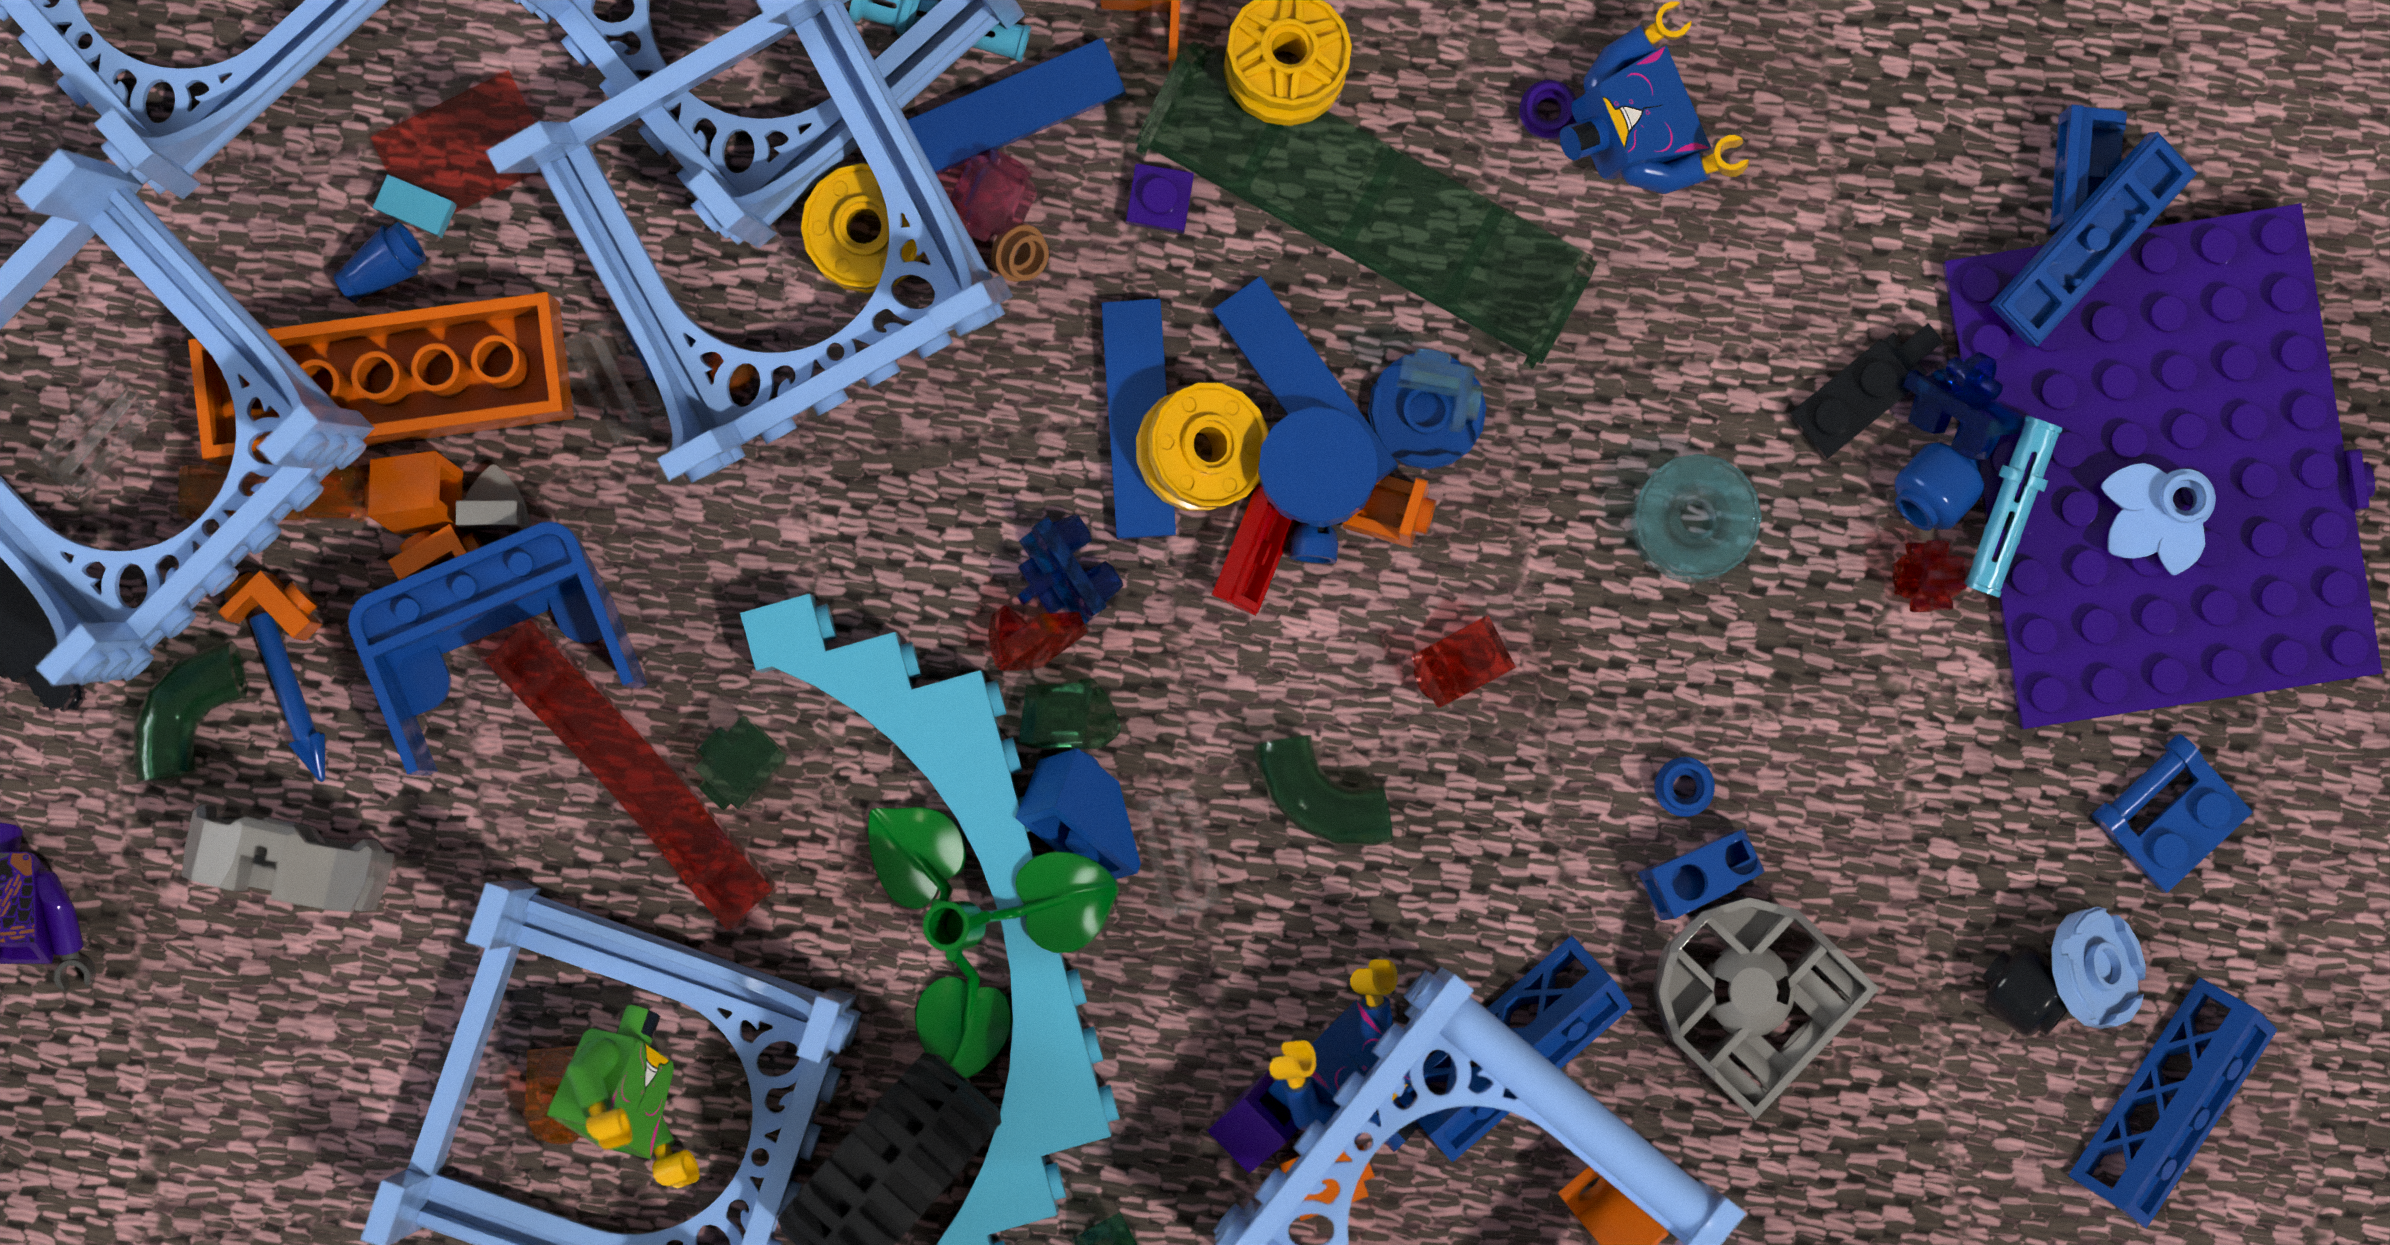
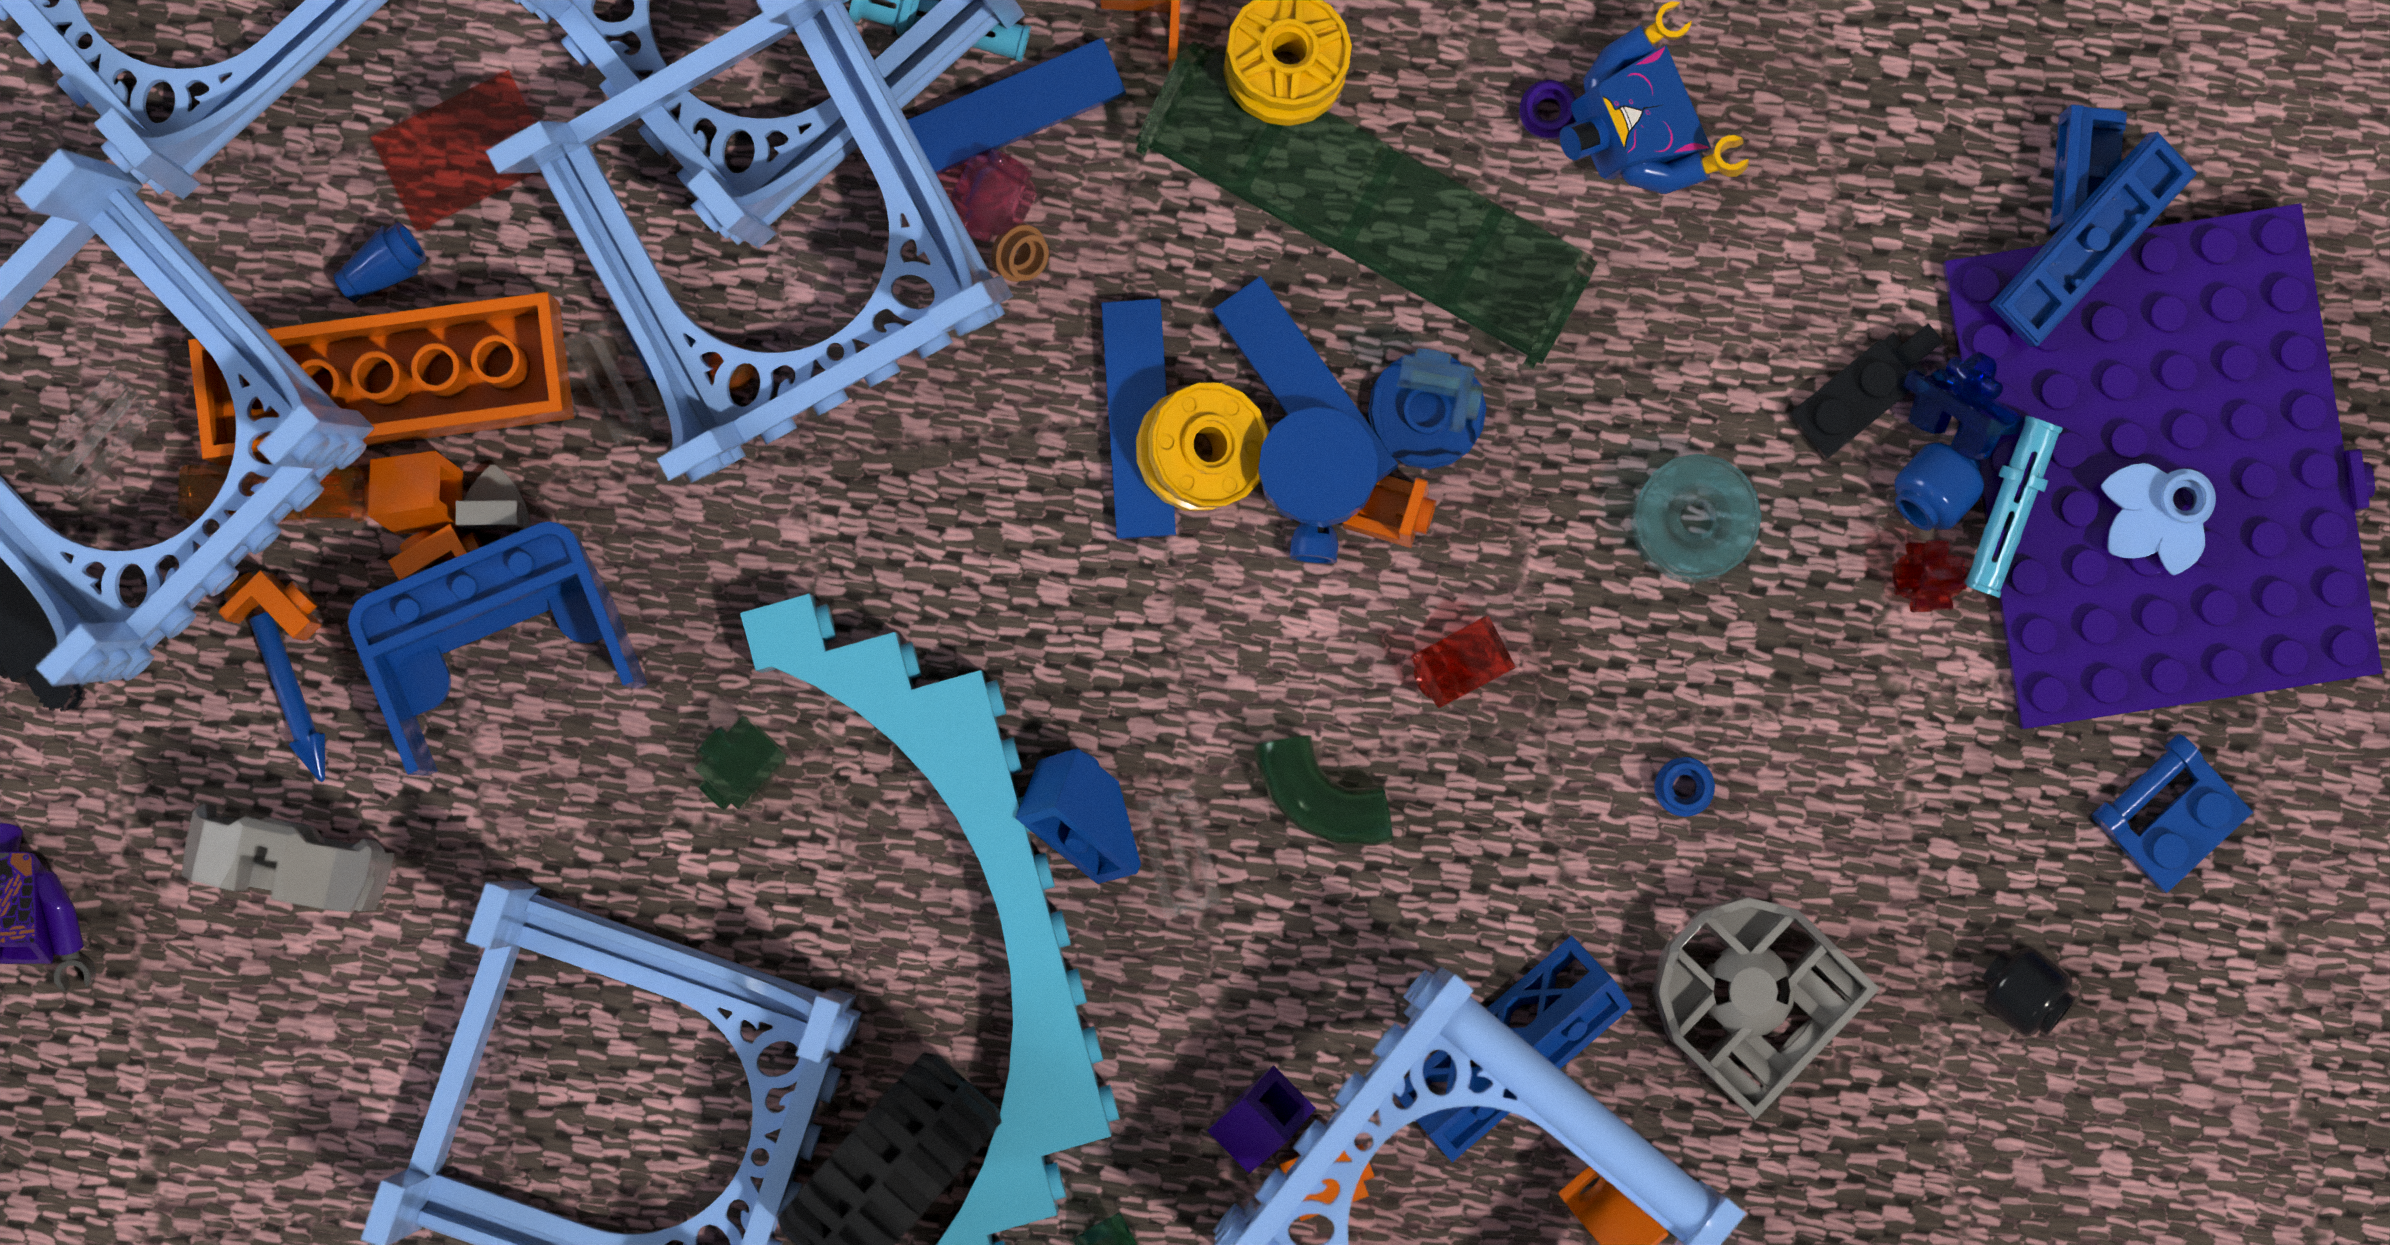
clear green cylinder [134,641,248,783] -> none
medium azure piece [372,174,457,239] -> none
clear red arch [485,619,780,930] -> none
clear orange bracket [525,1046,582,1145] -> none
bright green torso [547,1005,700,1189] -> none
yellow wheel [801,163,925,294] -> none
green plant [868,807,1119,1079] -> none
clear red tile [988,605,1088,671] -> none
clear blue hips [1016,514,1123,630] -> none
clear green tile [1019,678,1121,749] -> none
dark purple plate [1126,163,1194,234] -> none
red tile [1211,485,1296,616] -> none
blue torso [1267,959,1419,1152] -> none
blue leg [1638,828,1765,921] -> none
light blue tile [2051,907,2146,1029] -> none
blue fence [2068,977,2278,1229] -> none

